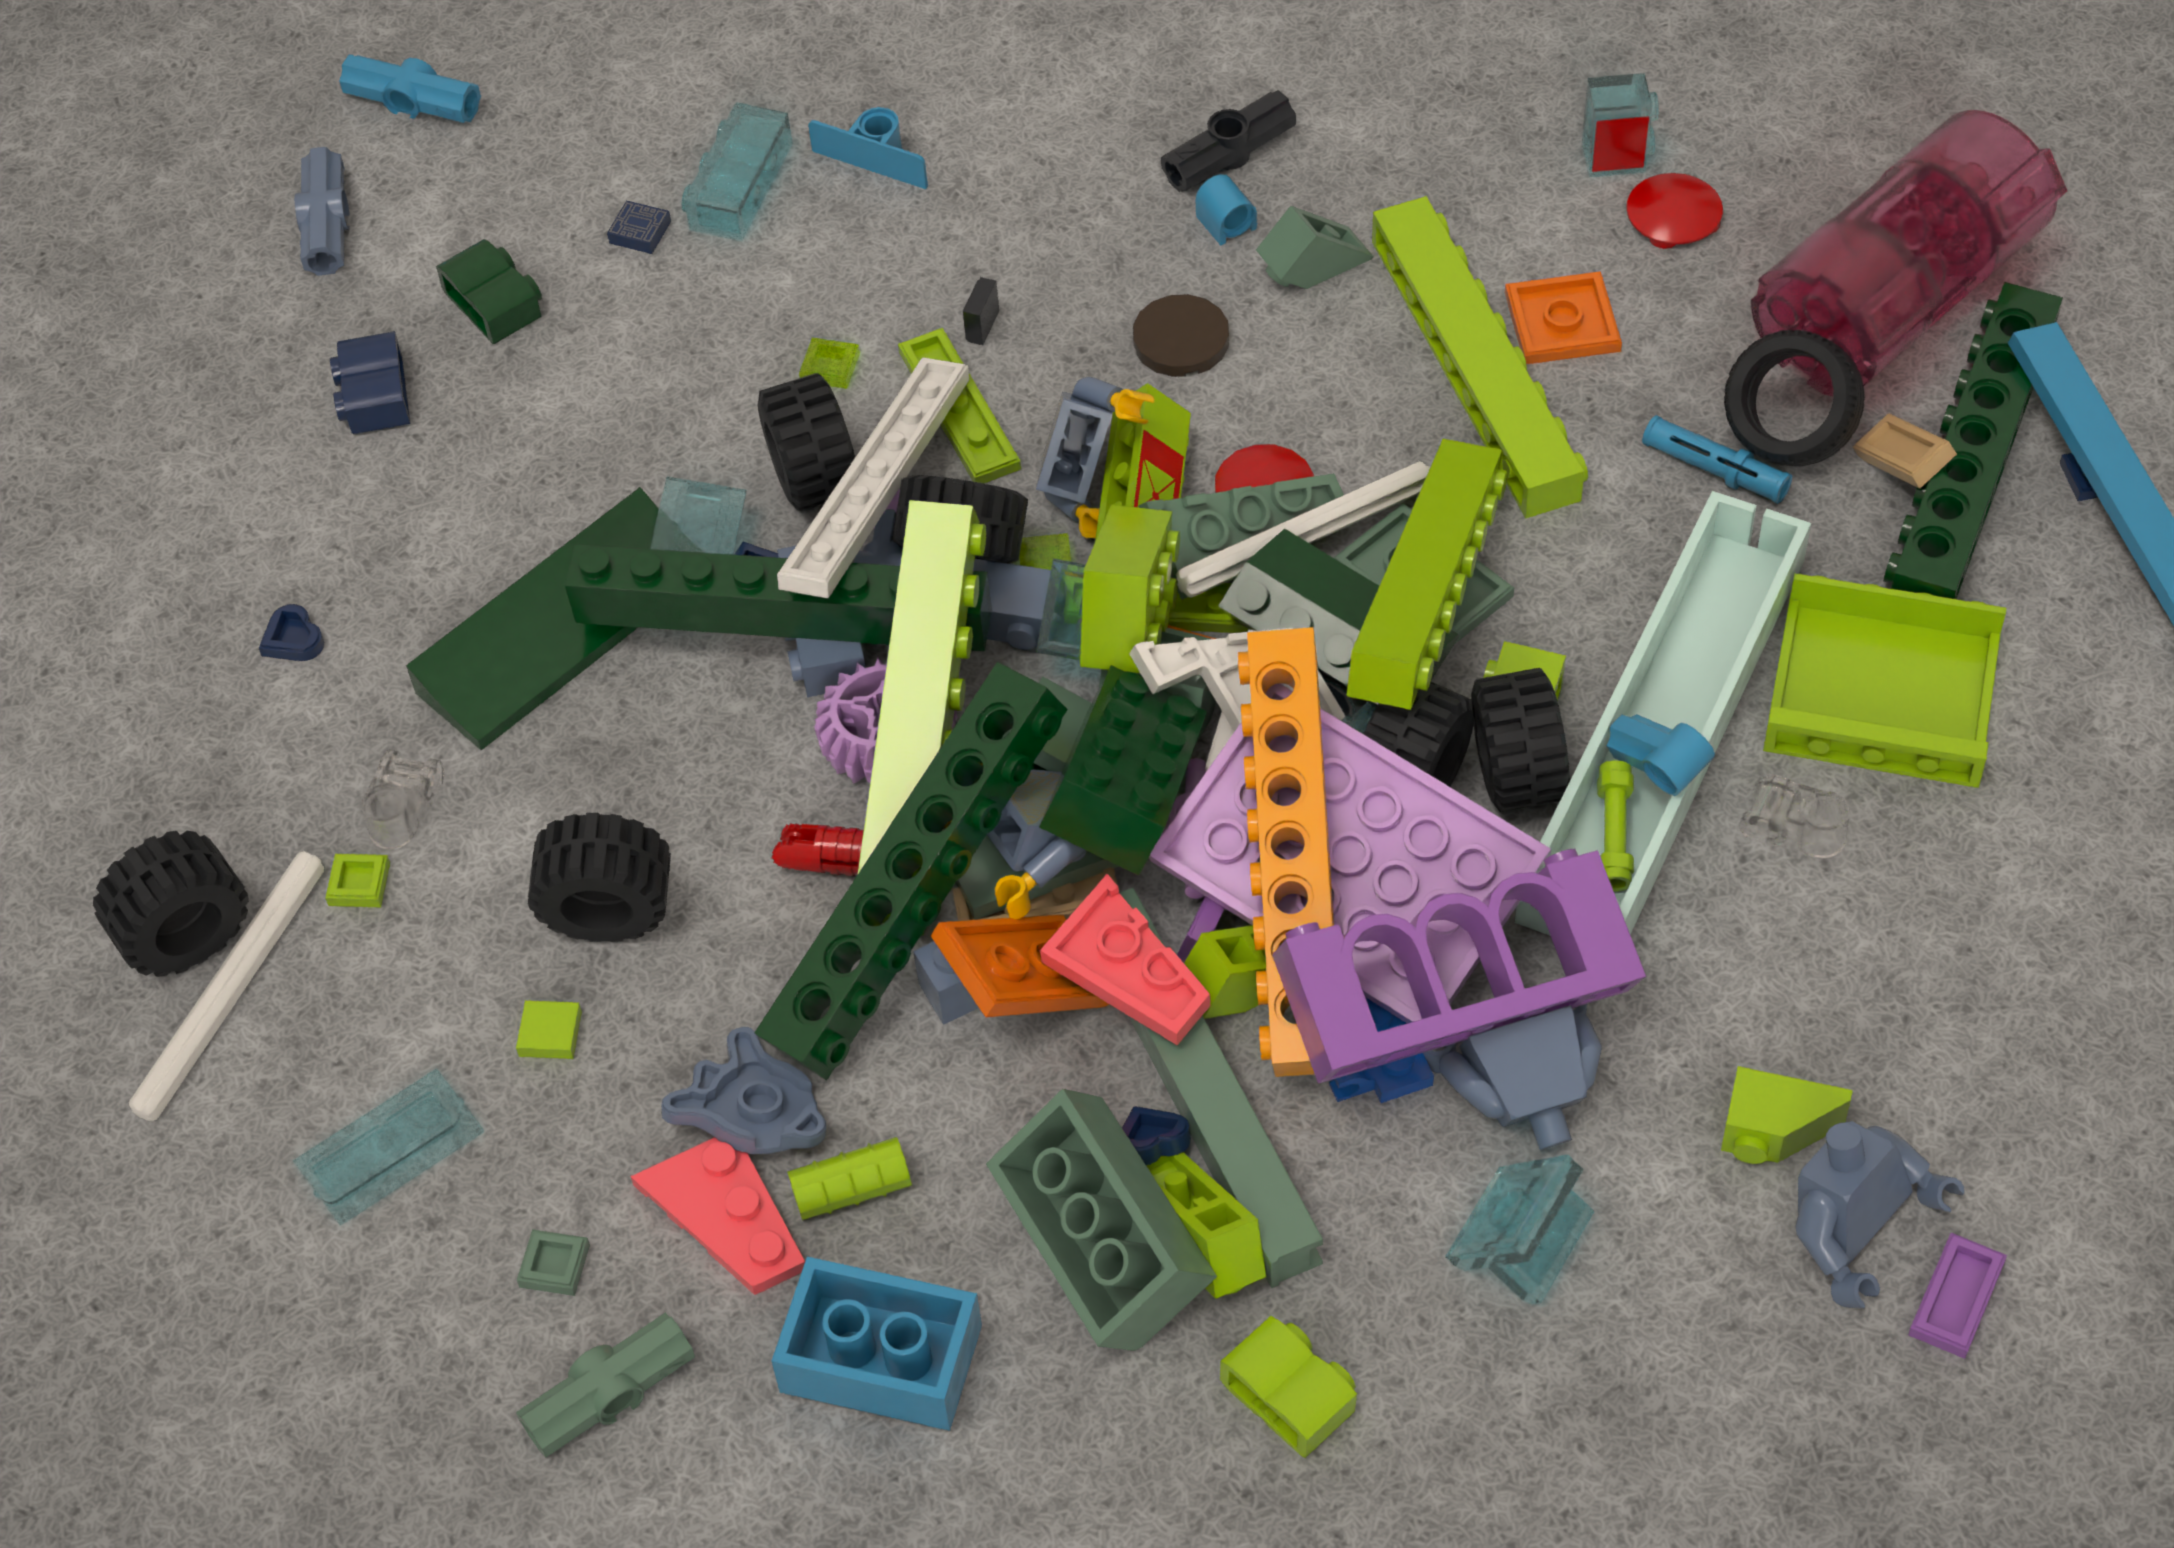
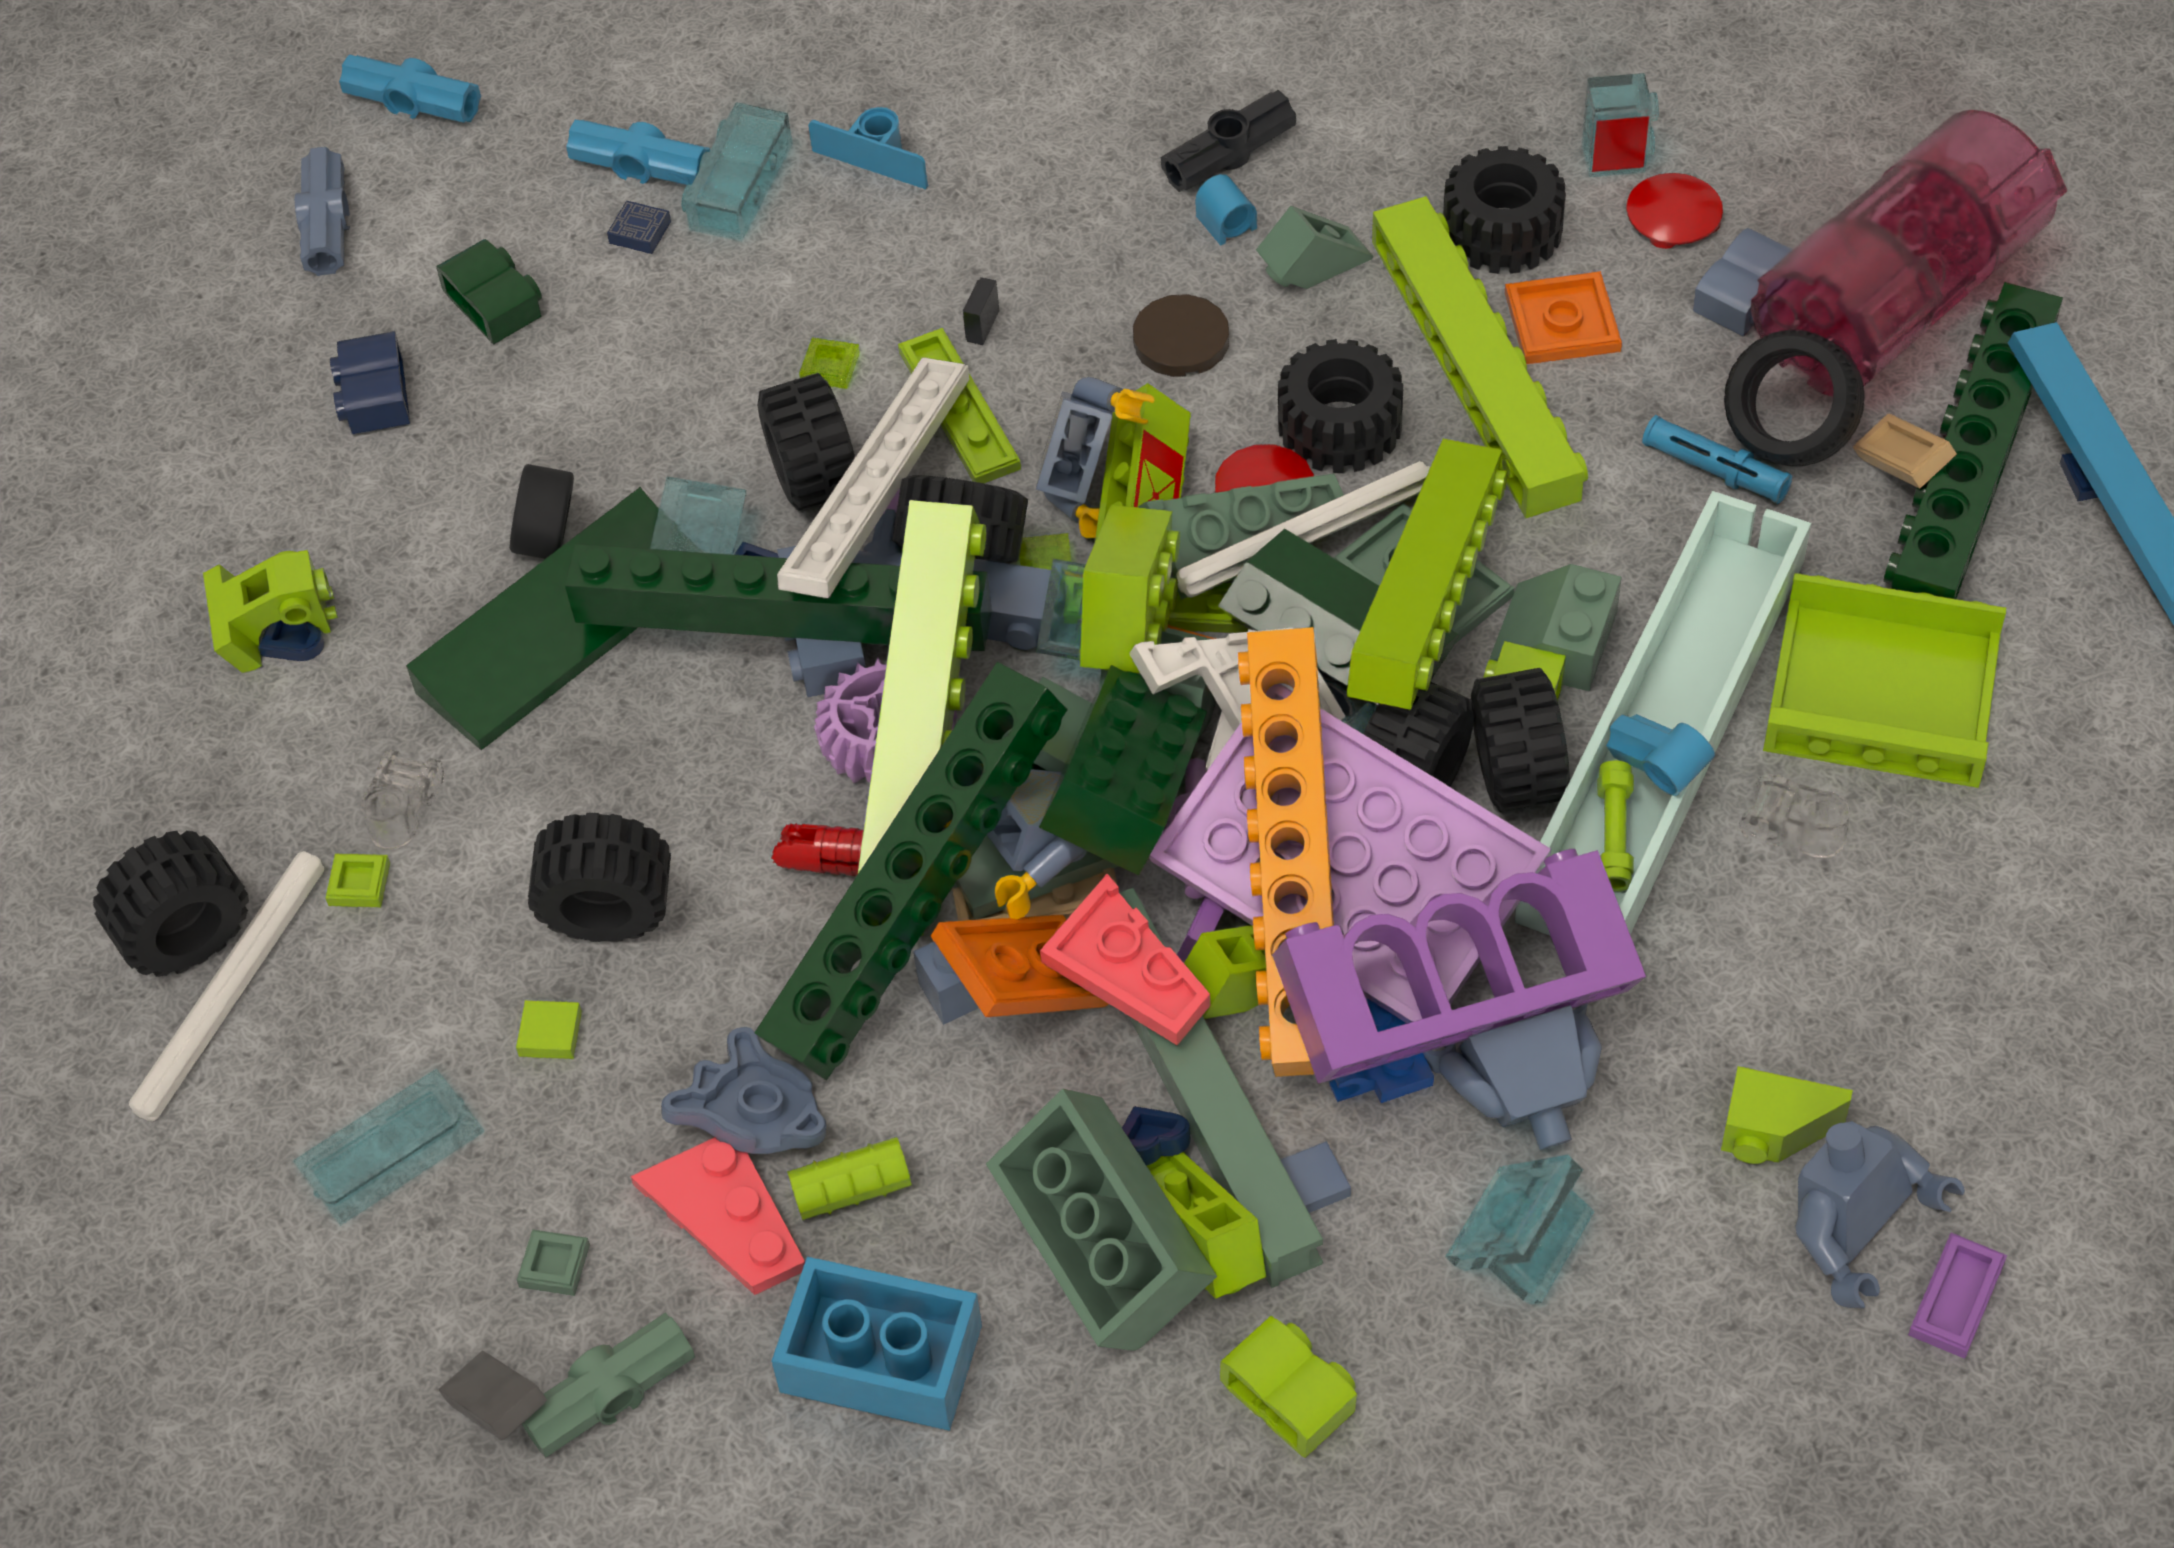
none -> lime tile [203,550,338,673]
none -> flat silver tile [438,1350,547,1440]
none -> black tyre [509,464,574,559]
none -> dark azure piece [566,119,712,187]
none -> black tyre [1278,339,1403,473]
none -> sand blue tile [1280,1141,1351,1213]
none -> black tyre [1443,146,1566,274]
none -> sand green slope [1490,564,1622,691]
none -> sand blue brick [1693,228,1800,336]

